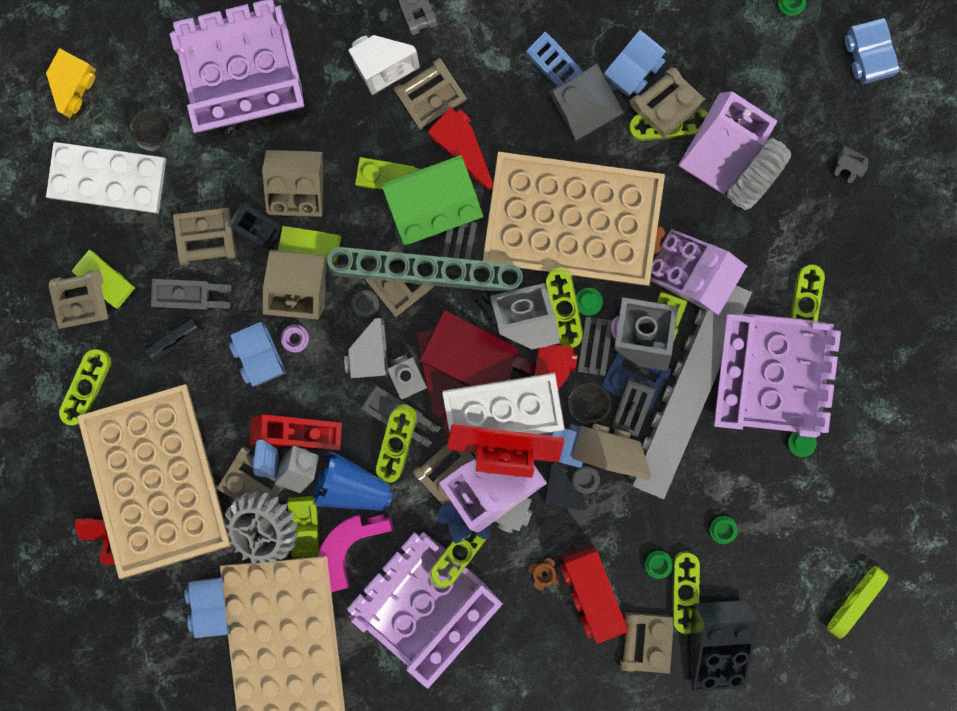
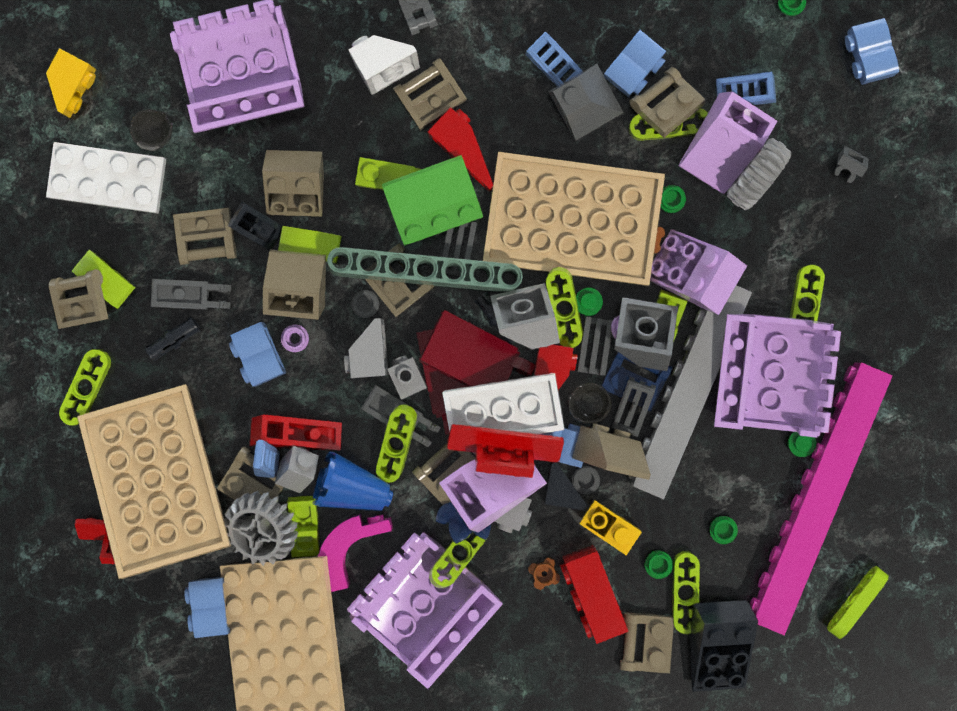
none -> yellow slope [579,500,642,555]
none -> green plate [660,185,686,213]
none -> medium blue slope [716,72,776,105]
none -> dark pink brick [749,362,893,636]

